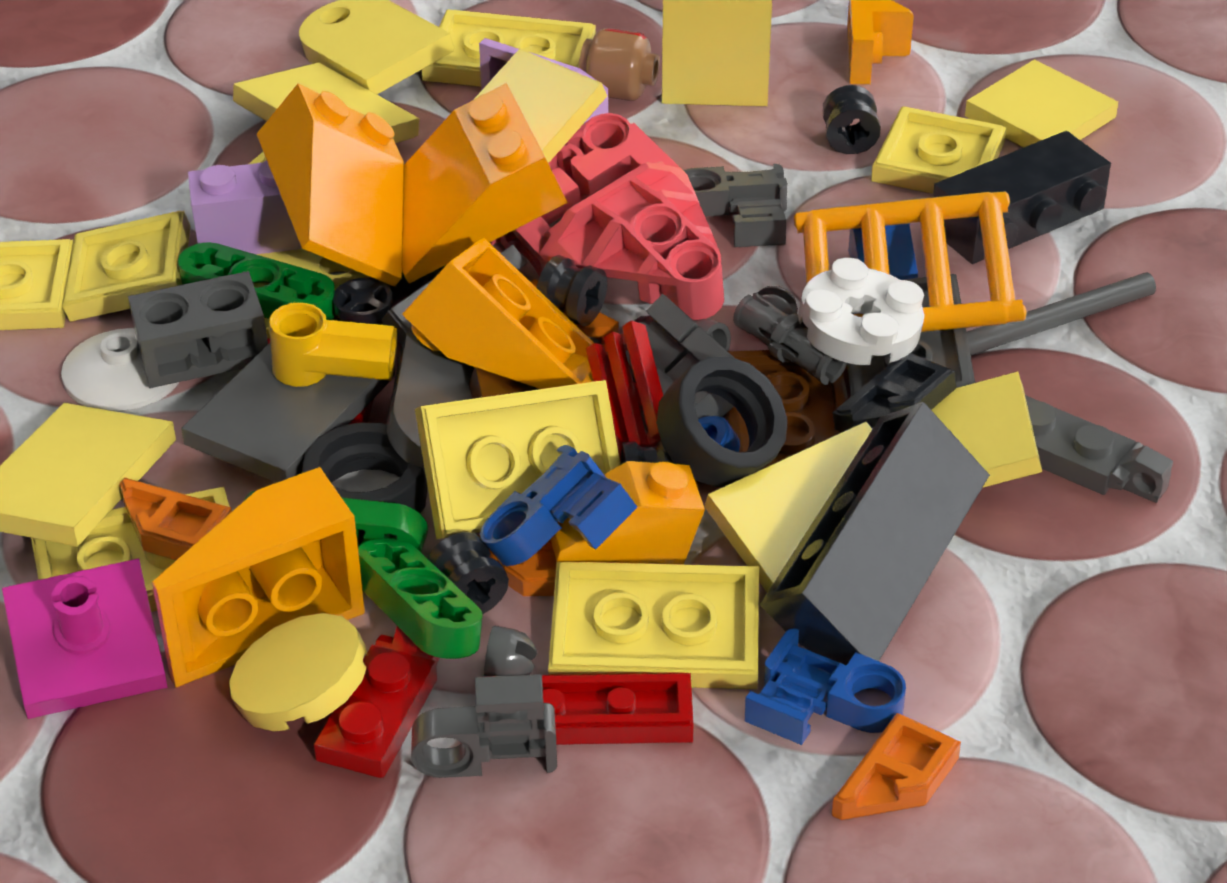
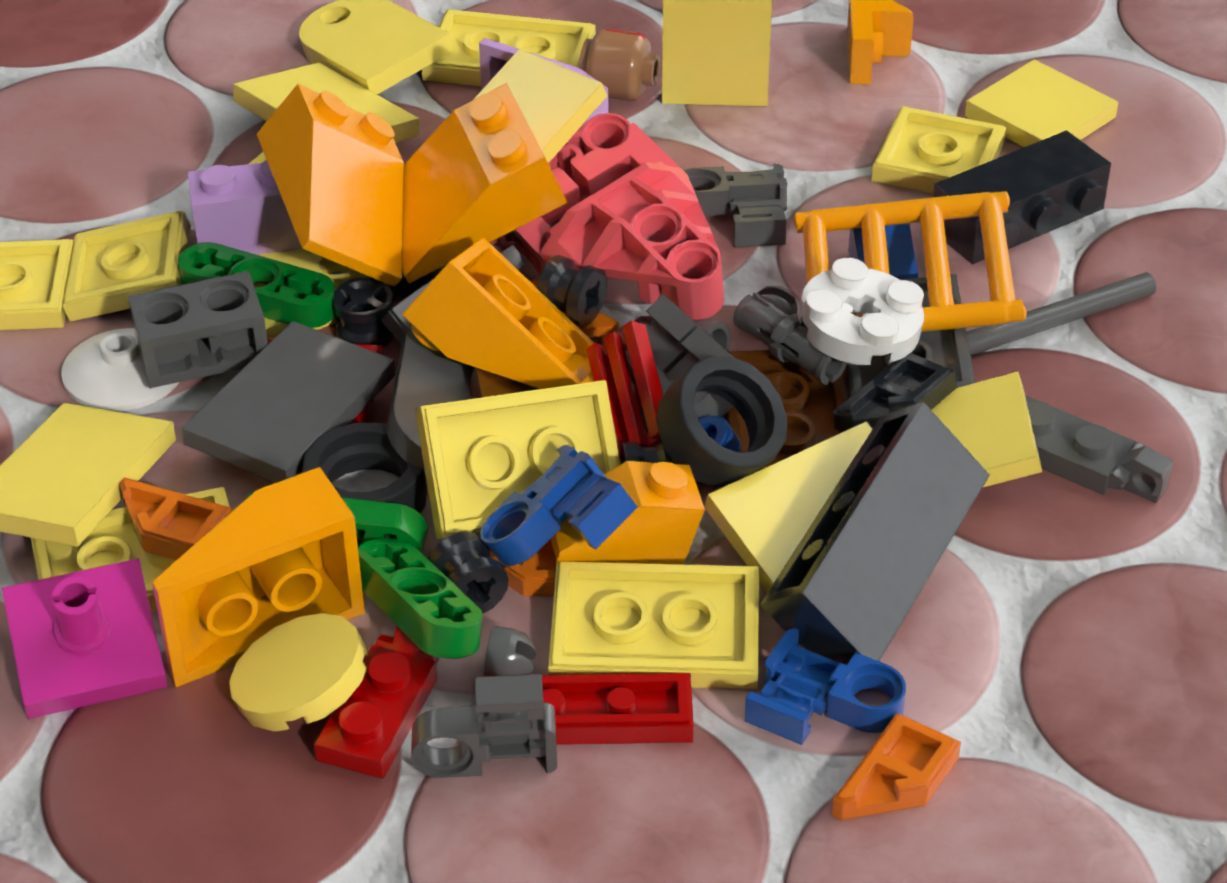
yellow piece [270,303,397,387] -> none
black wheel [822,85,881,154] -> none

